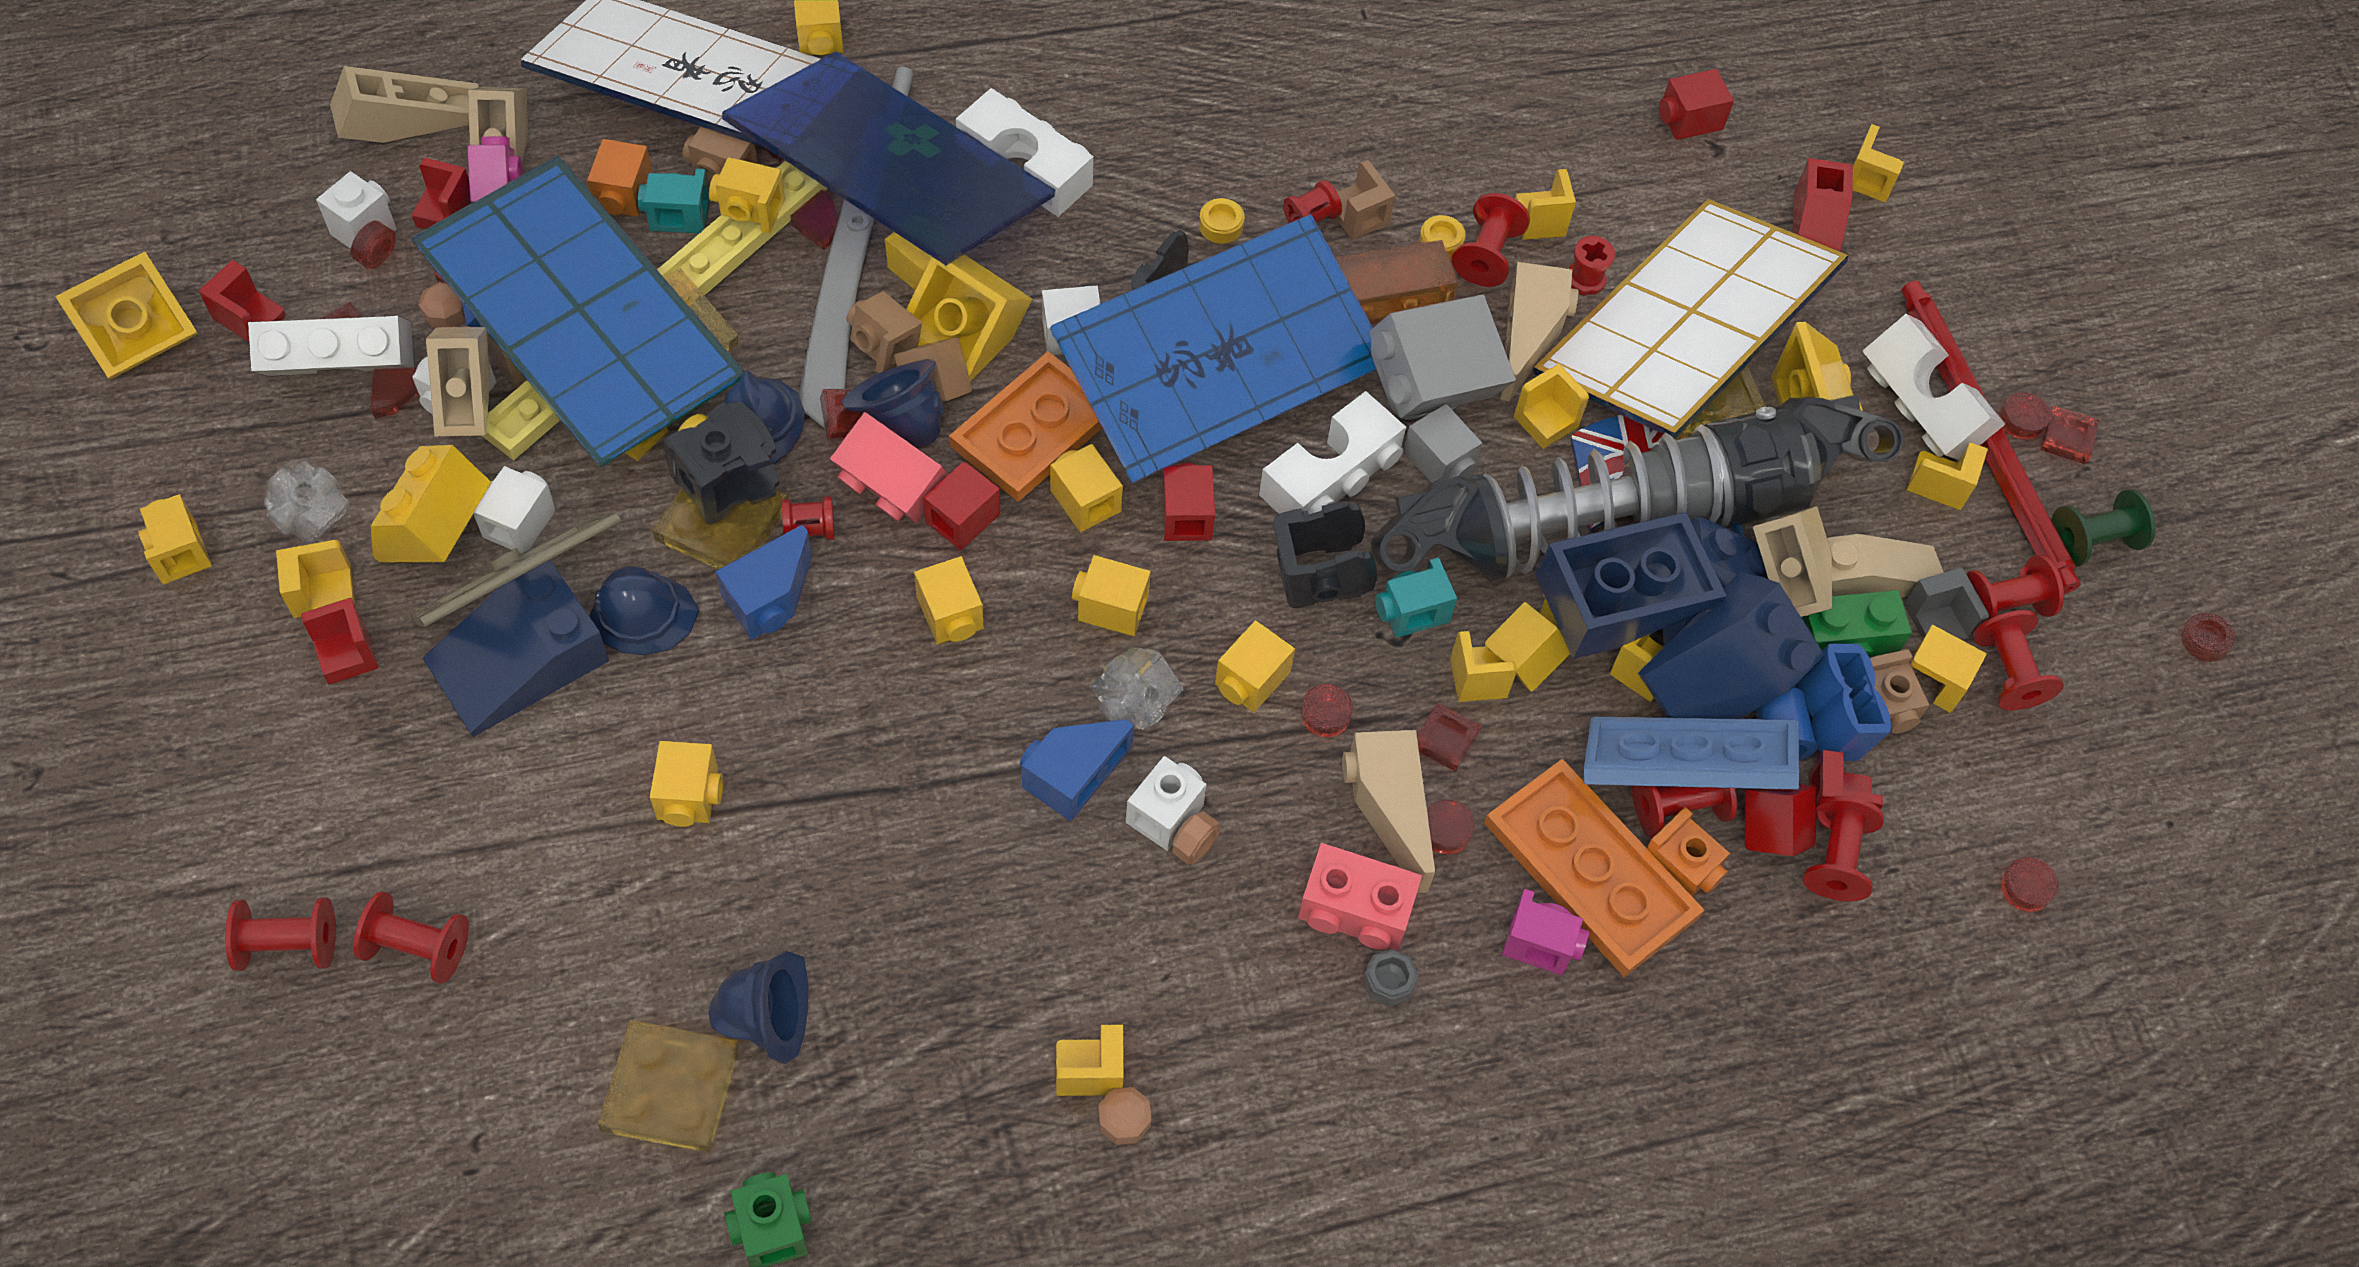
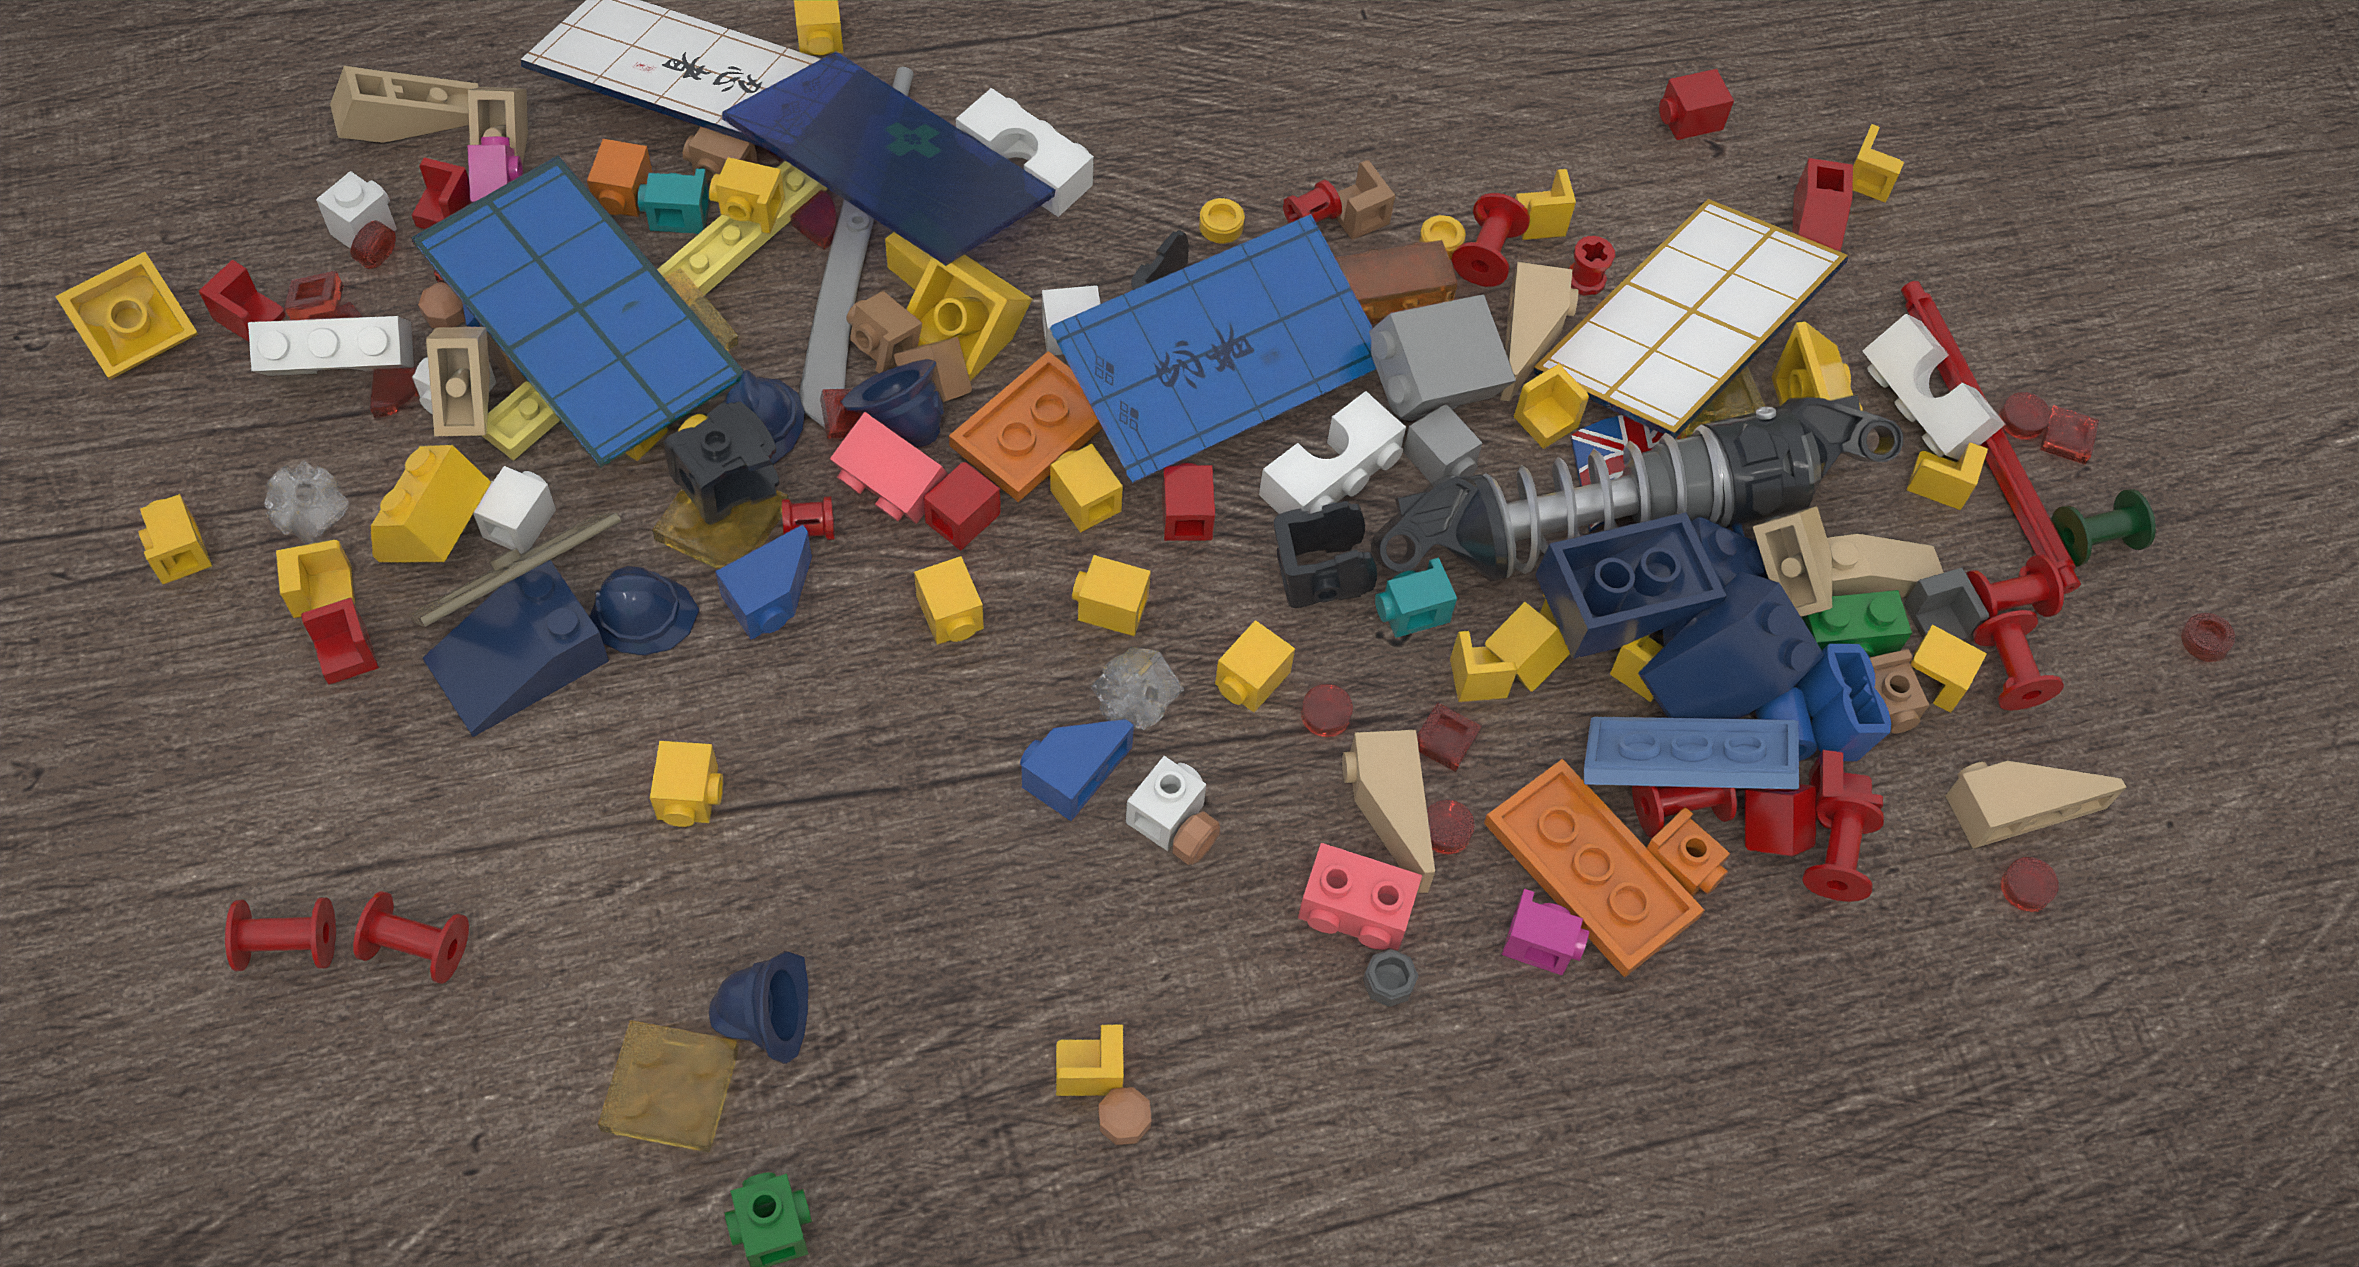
none -> clear red tile [284,270,344,321]
none -> tan slope [1945,761,2126,849]

